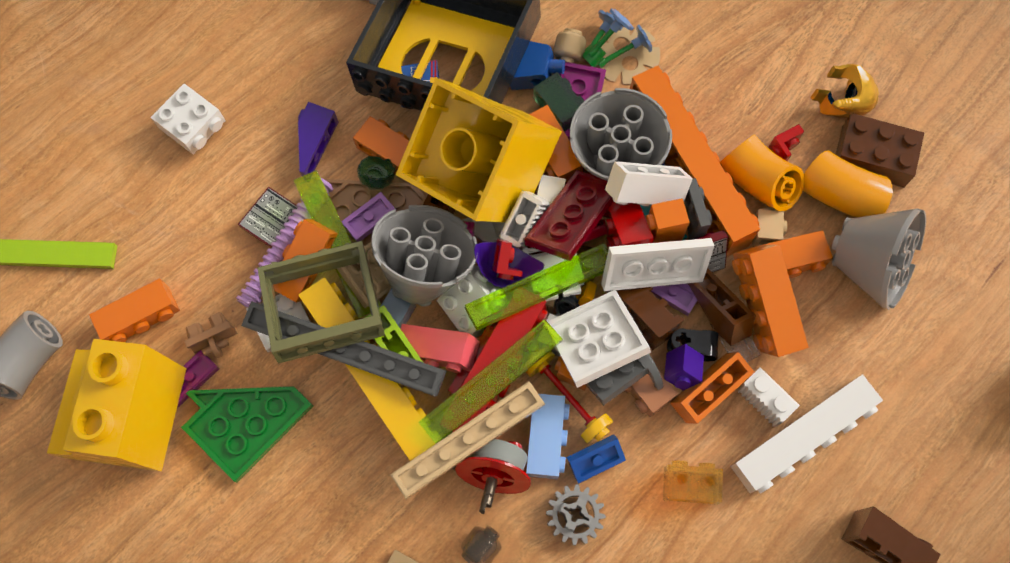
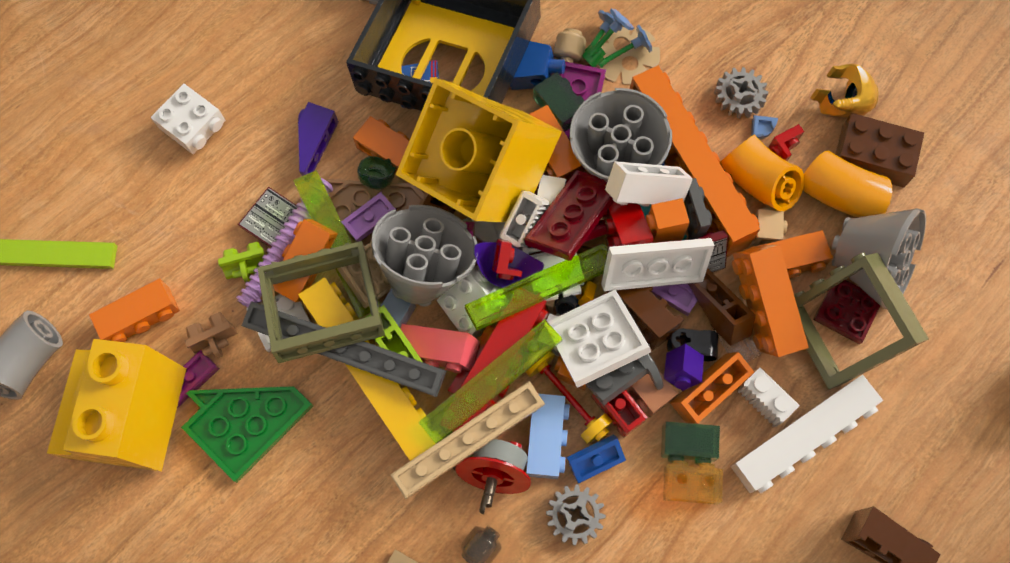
none -> lime hips [218,242,266,283]
none -> red brick [591,390,648,438]
none -> clear green brick [661,422,720,466]
none -> light grey gear [714,67,768,119]
none -> medium blue tile [751,115,778,140]
none -> olive window [794,252,929,389]
none -> dark red tile [813,280,880,345]

